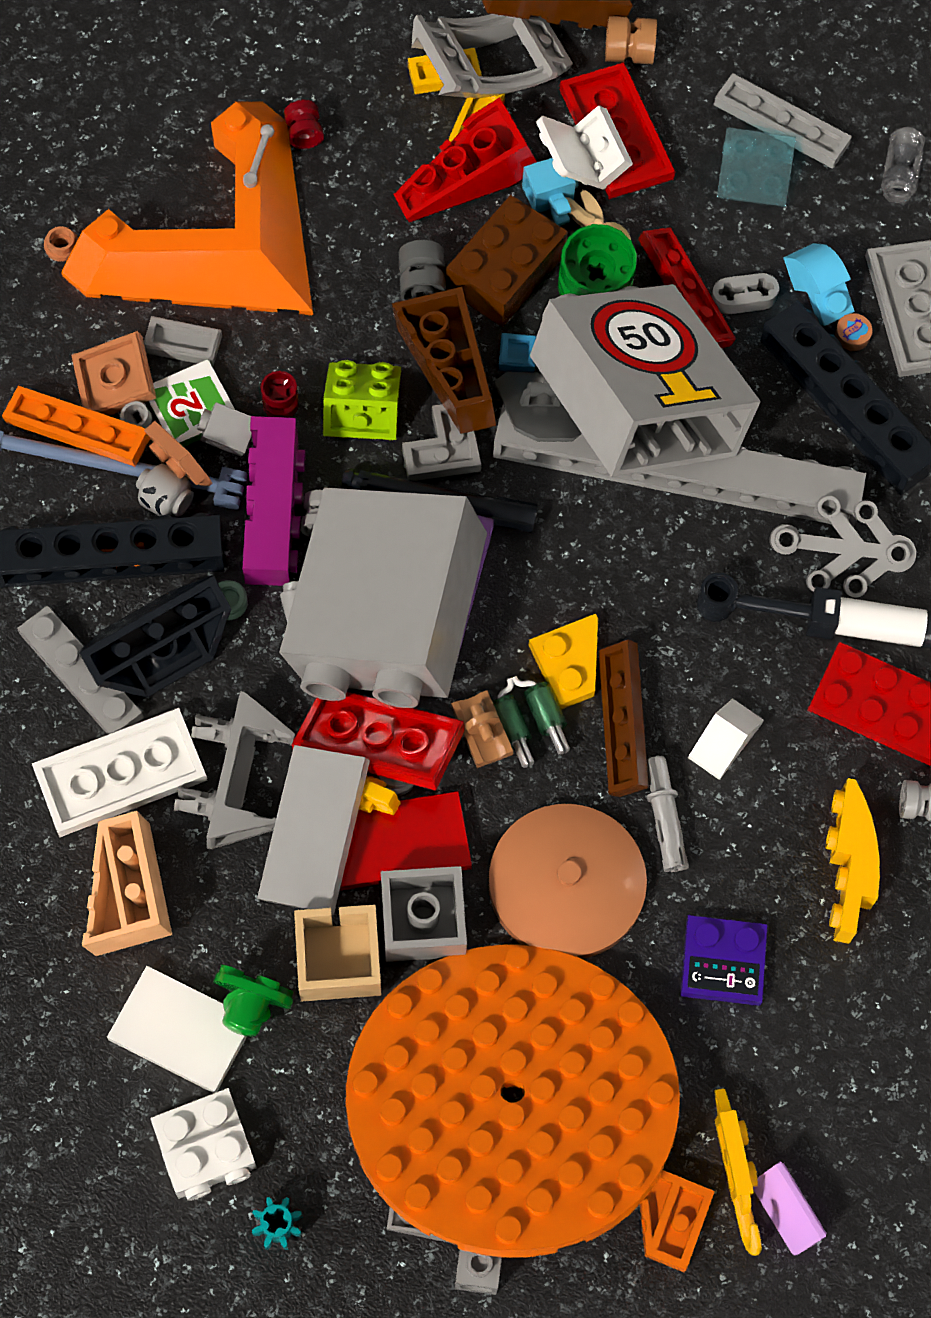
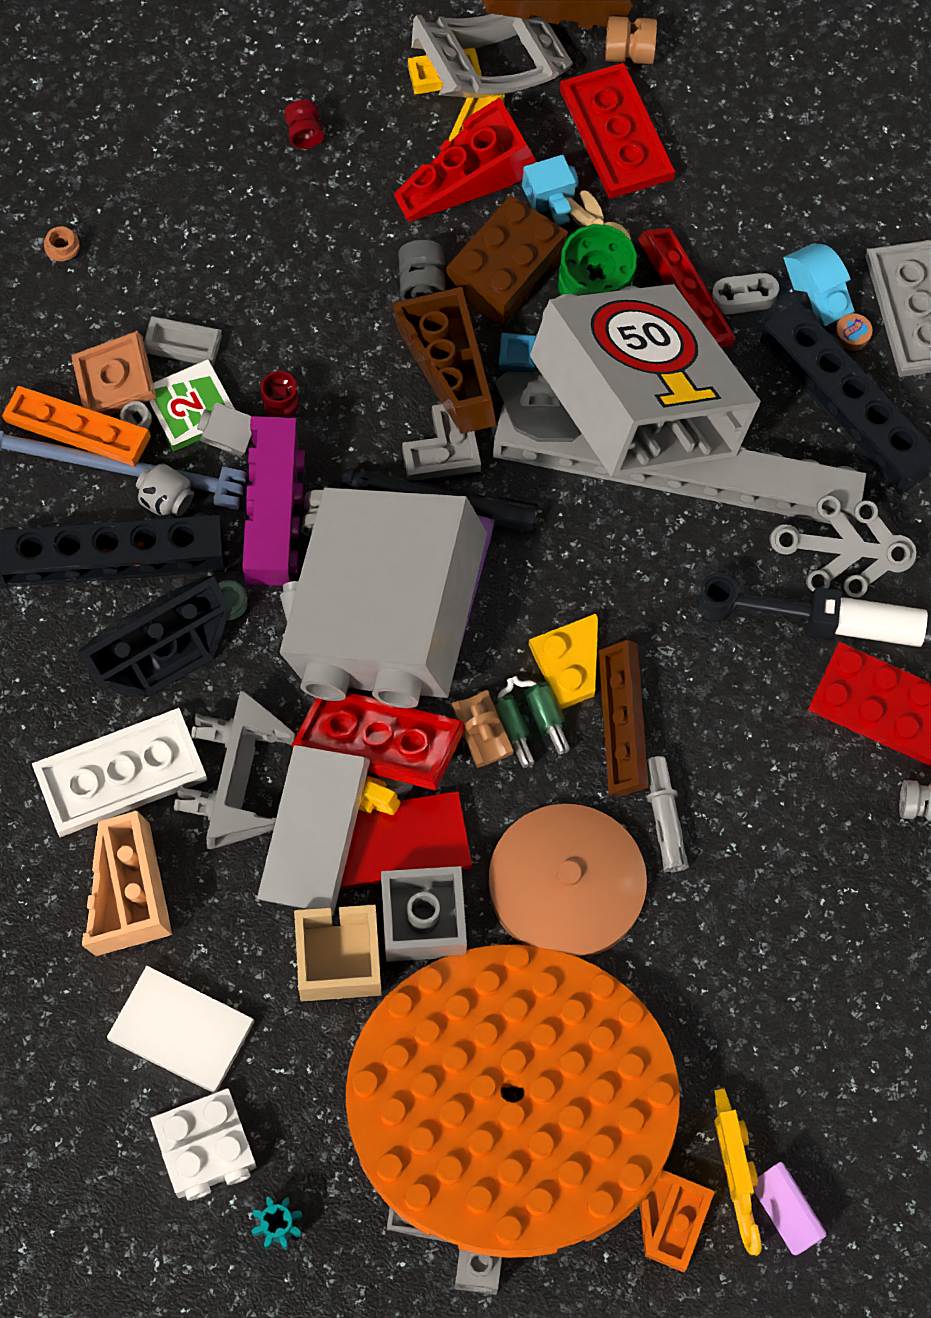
light grey plate [17,605,144,735] -> none
orange wedge [61,101,313,315] -> none
nougat plate [144,421,213,486] -> none
green plate [213,964,294,1036] -> none
light grey hinge [243,124,274,188] -> none
lime bracket [323,360,401,440] -> none
white bracket [536,105,633,189] -> none
dark purple plate [680,915,767,1006] -> none
white slope [688,698,764,780] -> none
light grey plate [714,73,852,169] -> none
clear light blue hinge [717,128,796,207] -> none
yellow slope [825,778,880,944] -> none
clear piece [881,127,925,203] -> none

